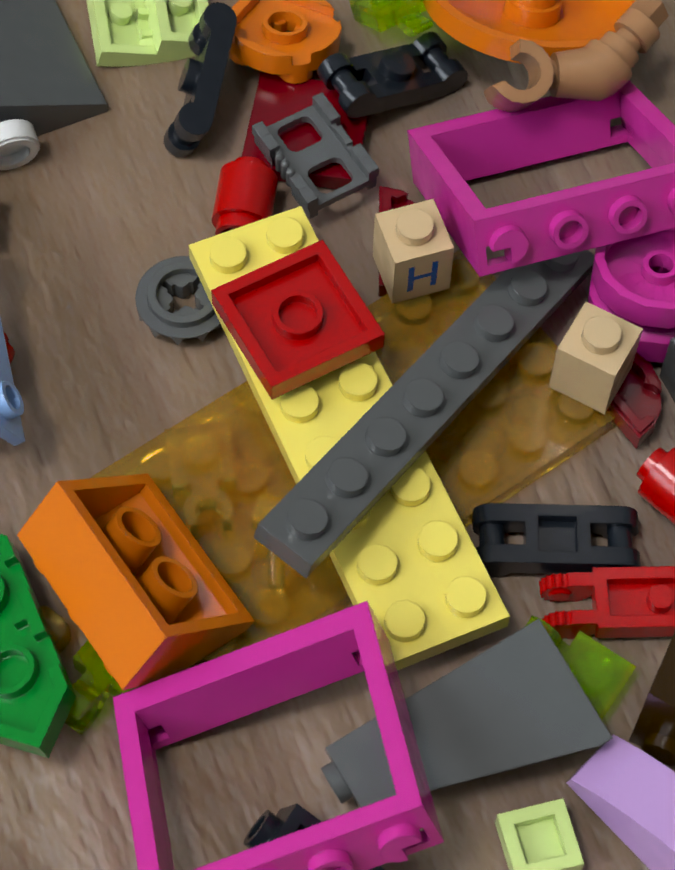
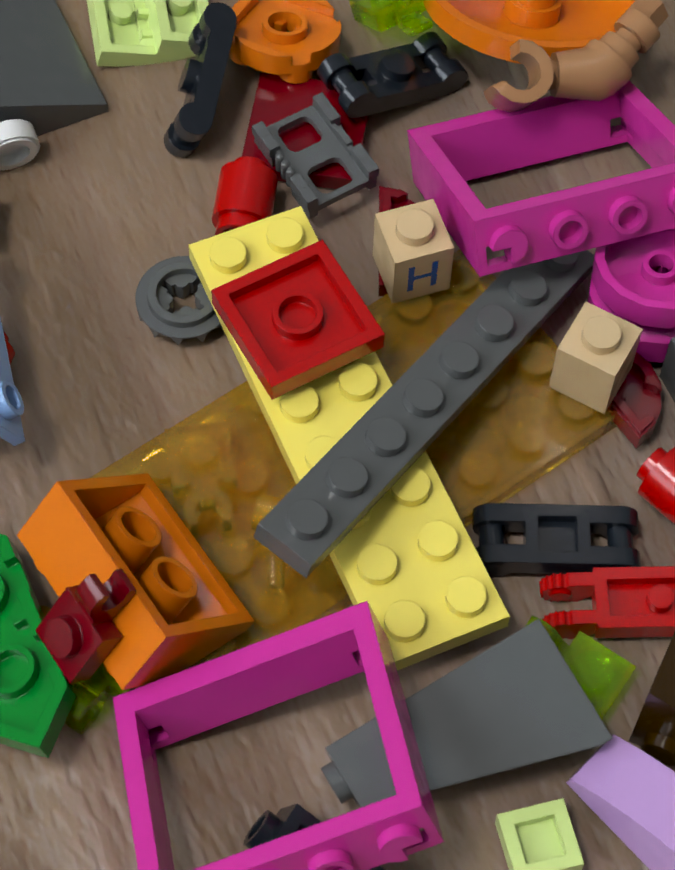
none -> dark red plate [35,568,136,684]

